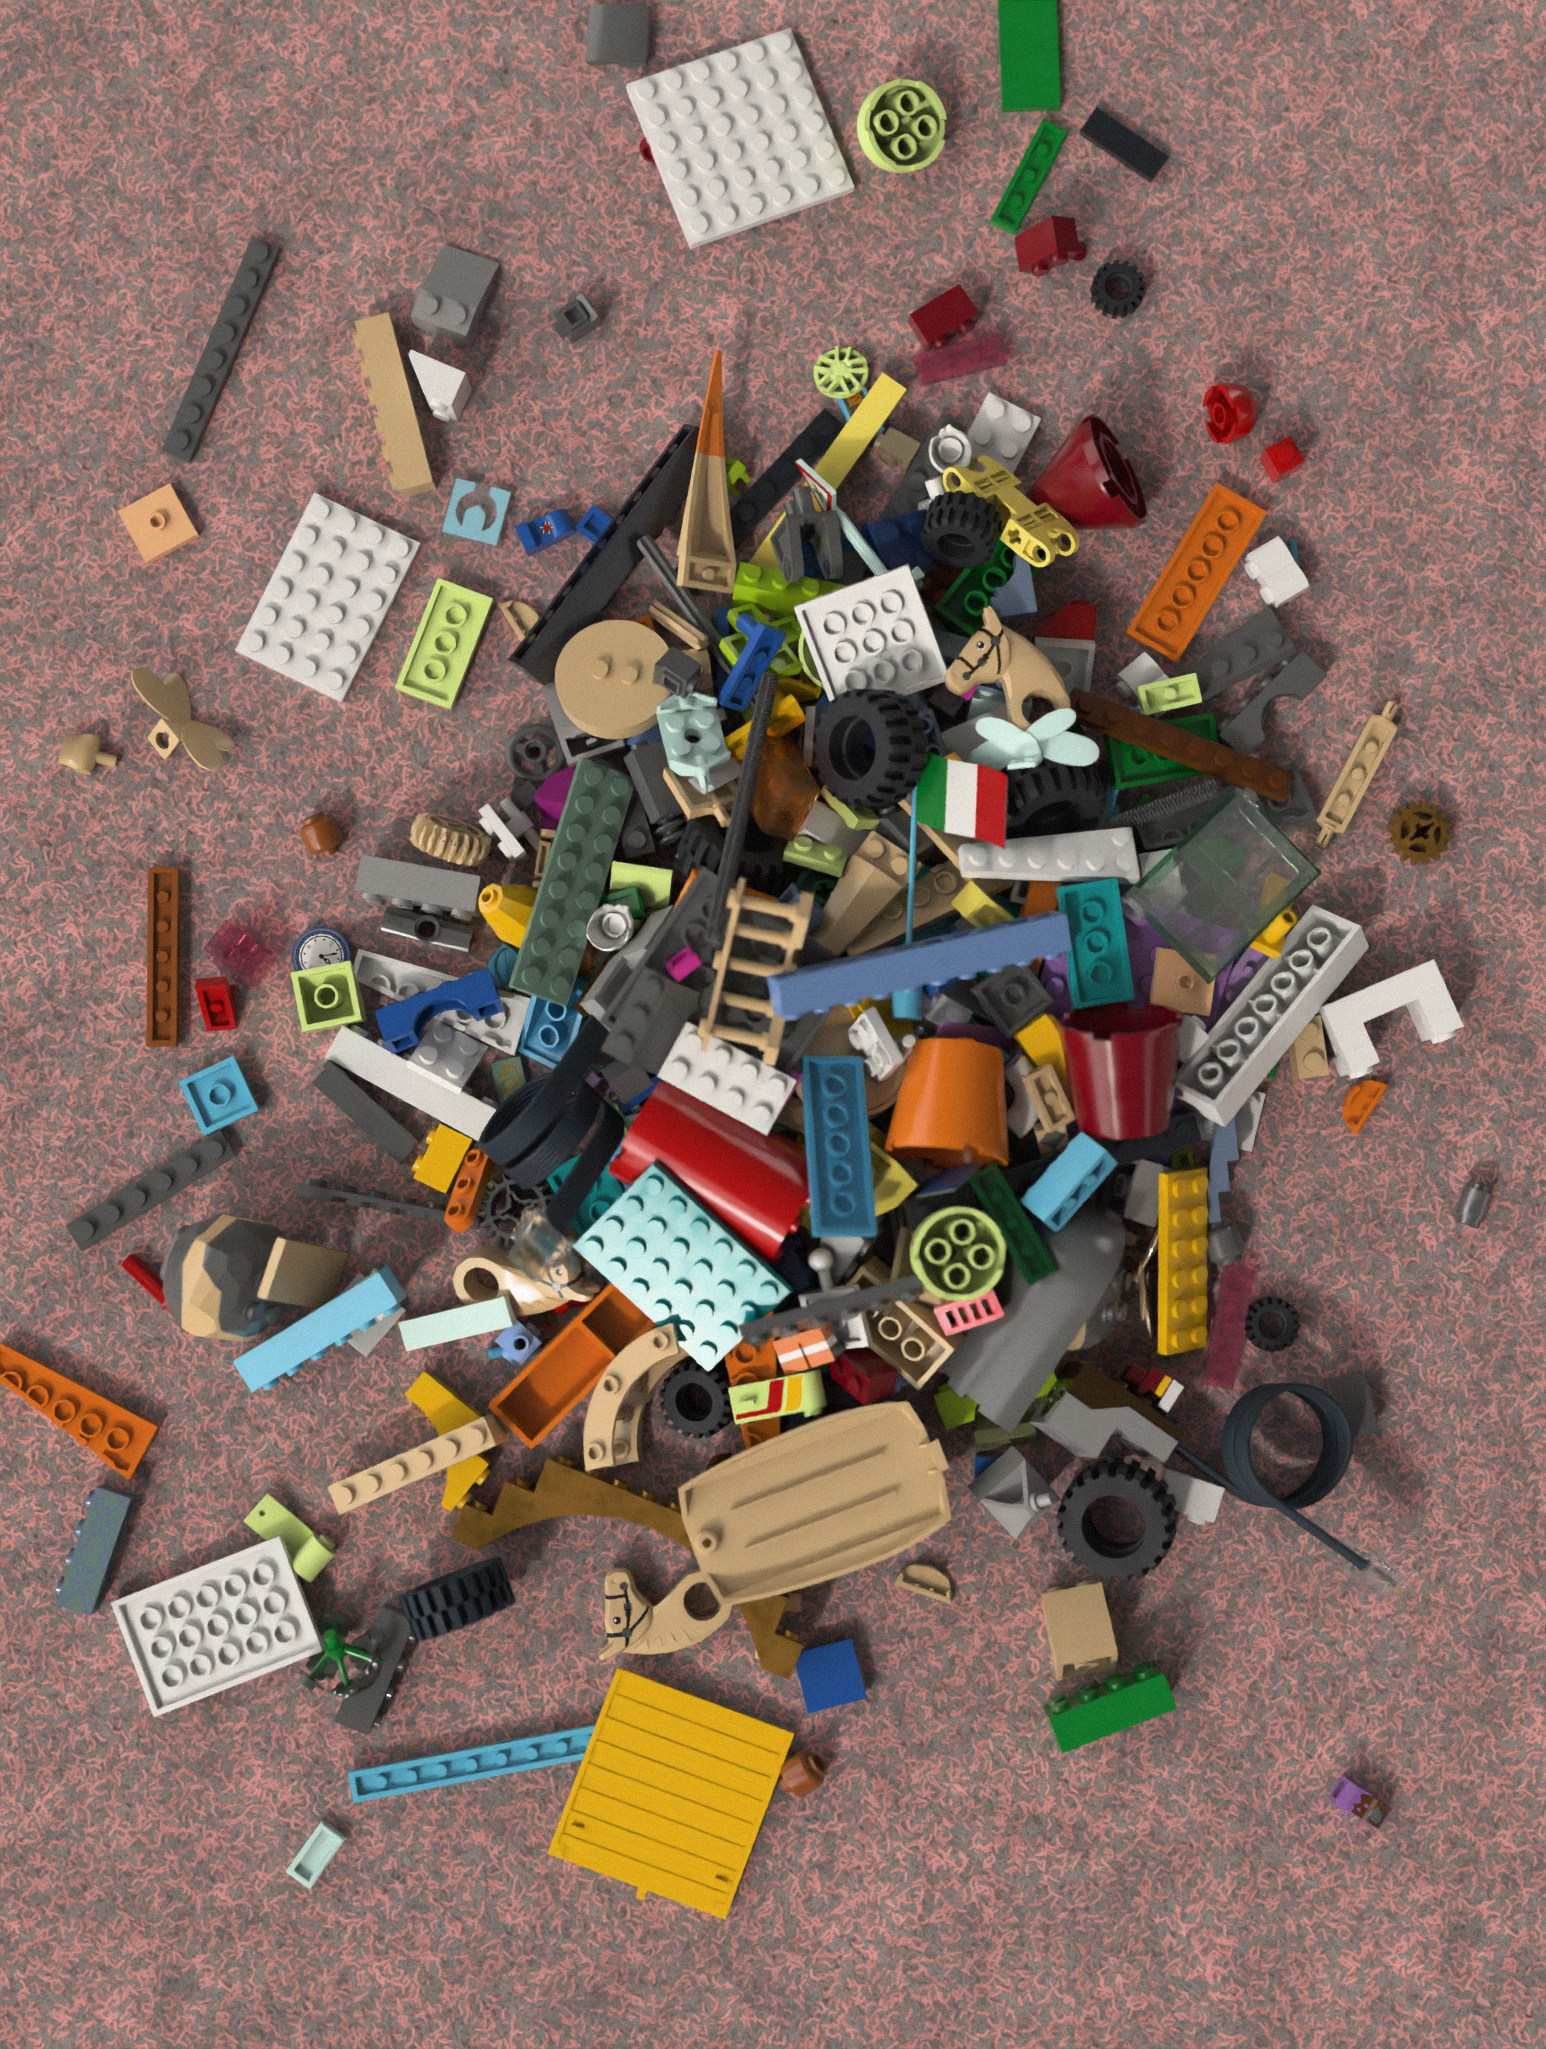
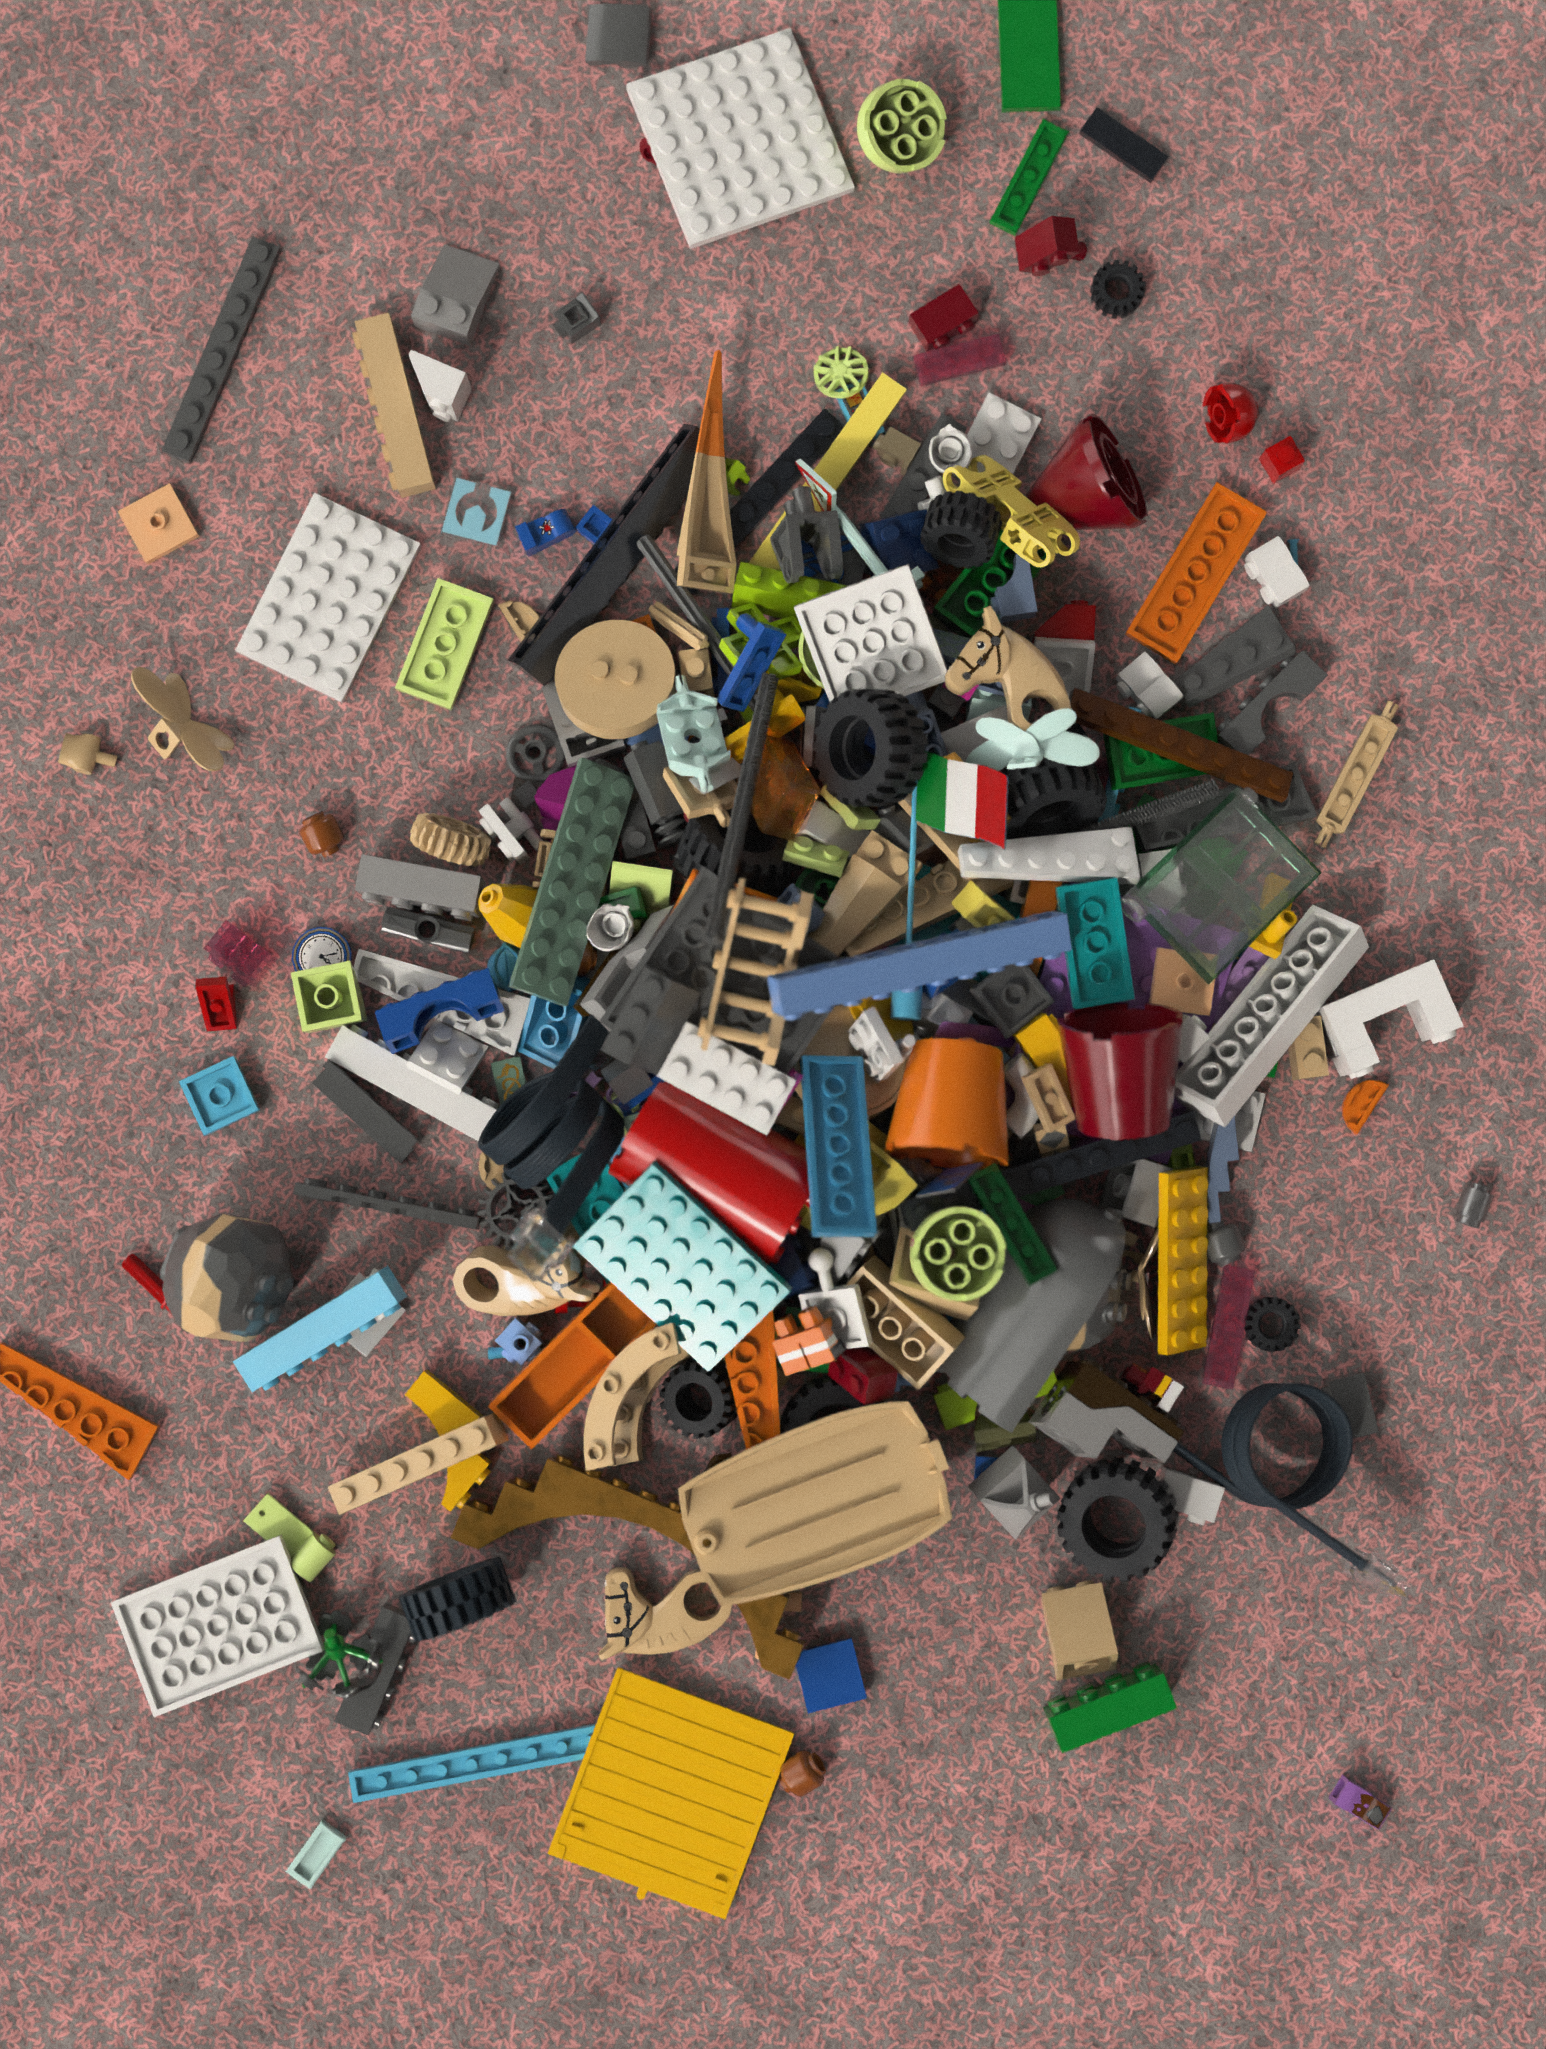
sand blue brick [55,1484,137,1616] -> none
dark grey plate [65,1130,238,1251] -> none
dark orange plate [146,867,180,1047] -> none
tan tile [257,1237,349,1308] -> none
light aqua tile [398,1295,517,1351] -> none
yellow brick [412,1124,475,1194] -> none
orange plate [444,1147,495,1232] -> none
dark grey window [652,646,702,699] -> none
dark pink tile [666,945,702,983] -> none
yellowish green door [728,1369,827,1425] -> none
dark grey plate [738,1274,925,1346] -> none
tan tile [893,1563,952,1604] -> none
coral slope [933,1288,1005,1336] -> none
medium azure brick [1020,1131,1118,1234] -> none
yellowish green plate [1136,673,1203,715] -> none
pearl gold gear [1385,801,1453,866] -> none

